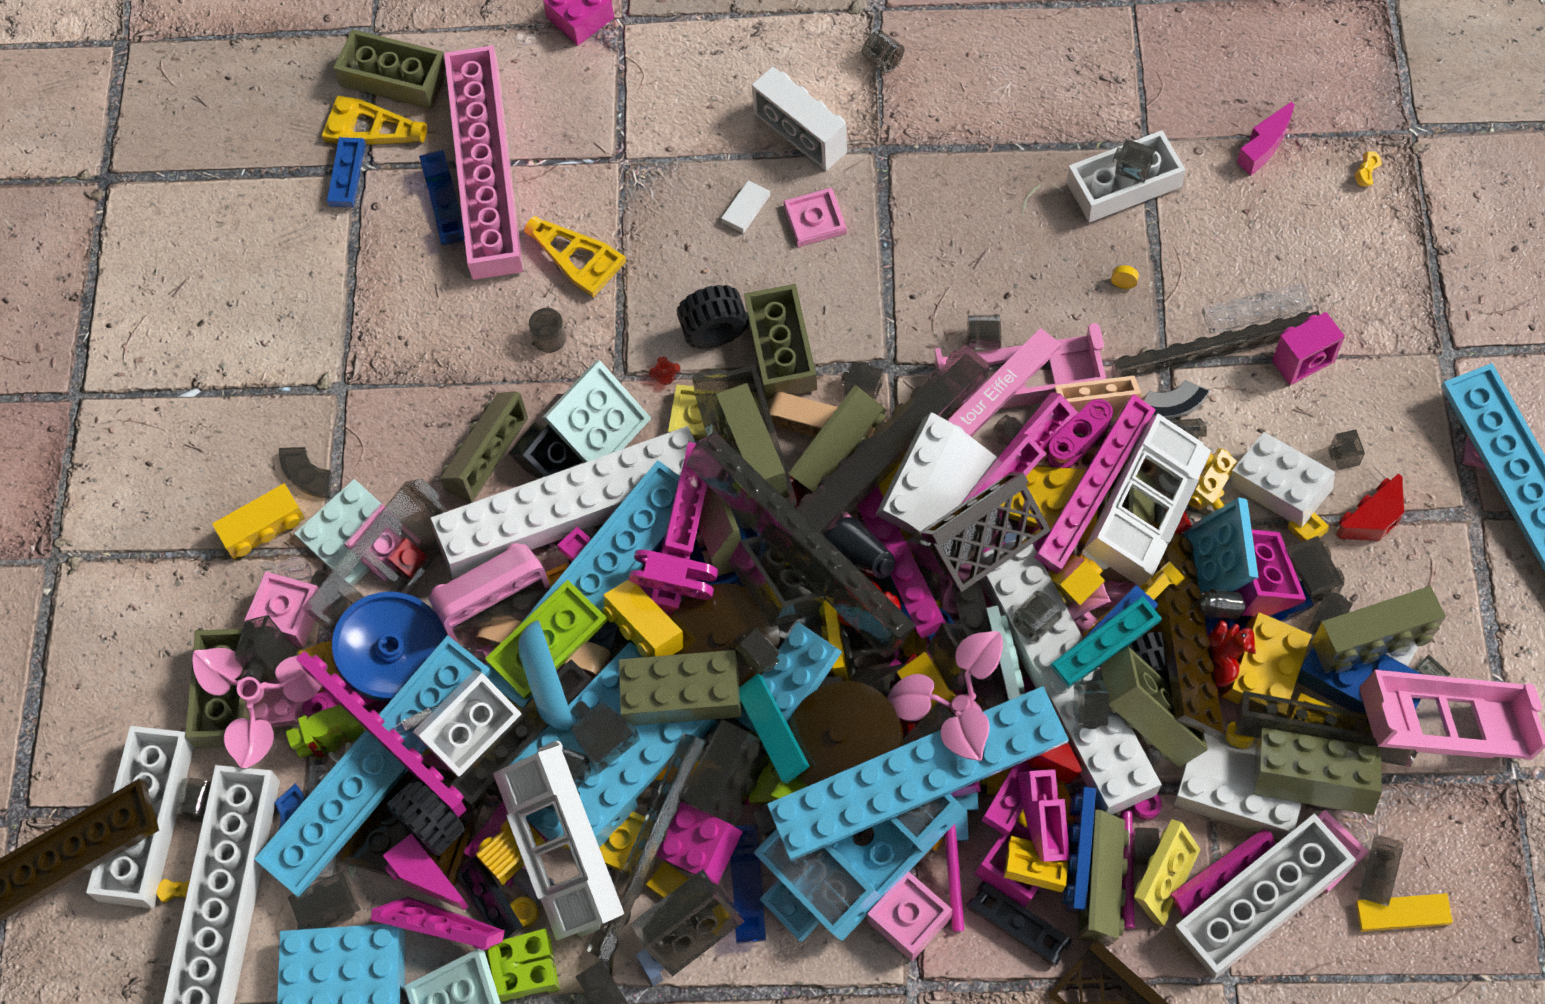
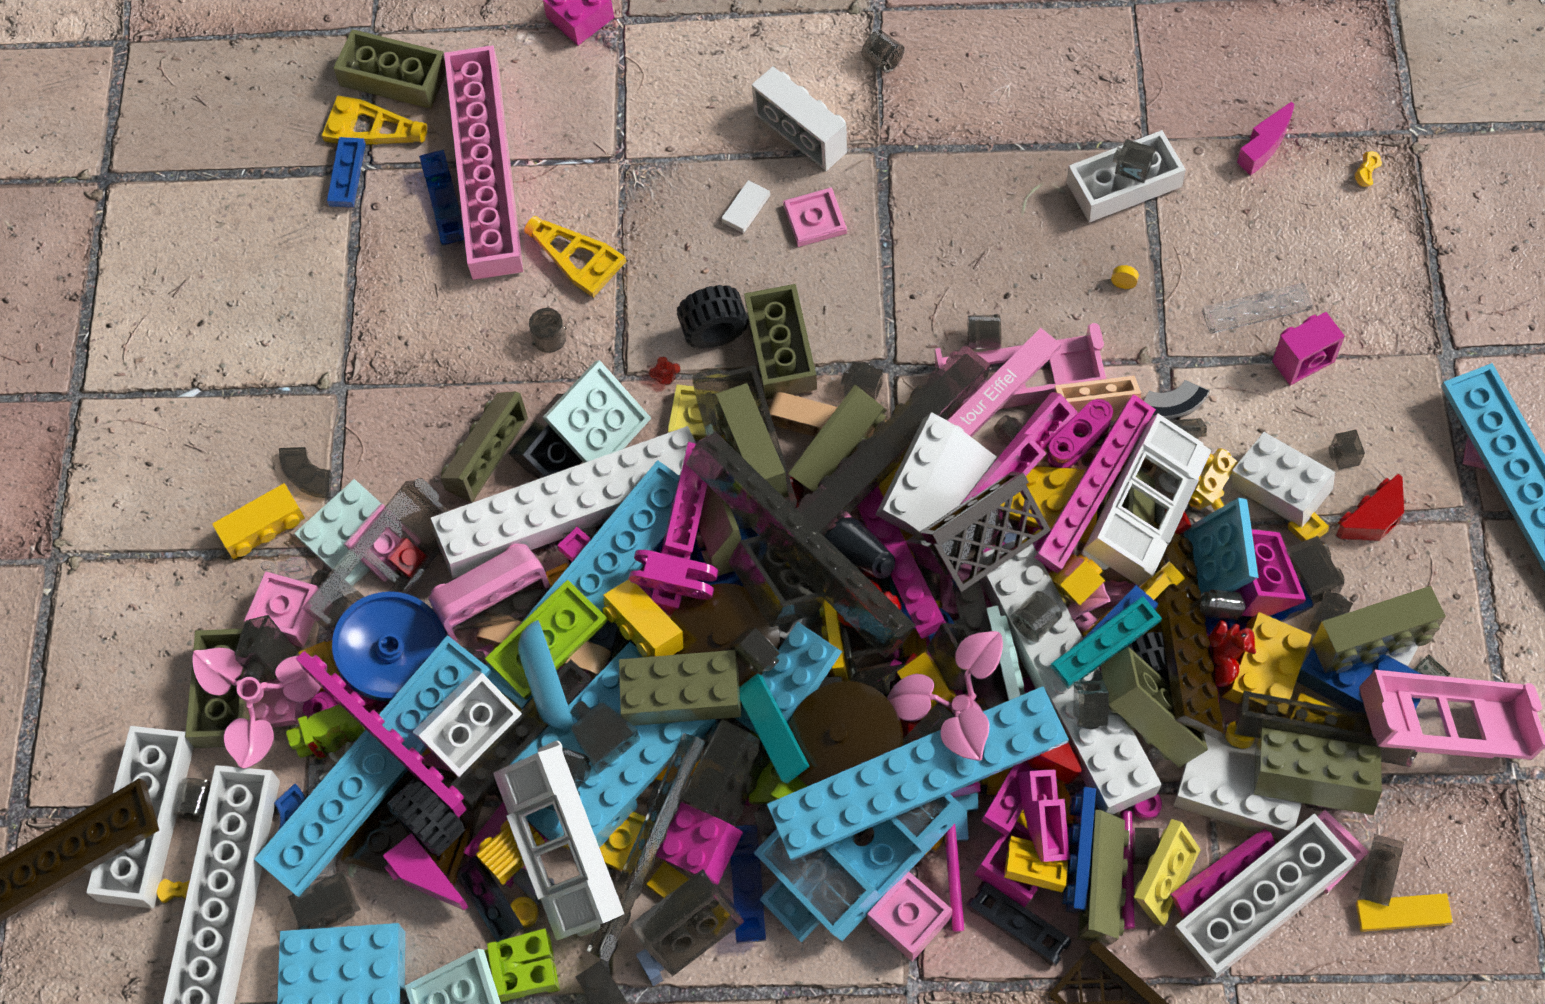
dark pink wing [371,896,504,950] -> none
white piece [395,707,436,732] -> none
clear smoke plate [1111,311,1320,378] -> none

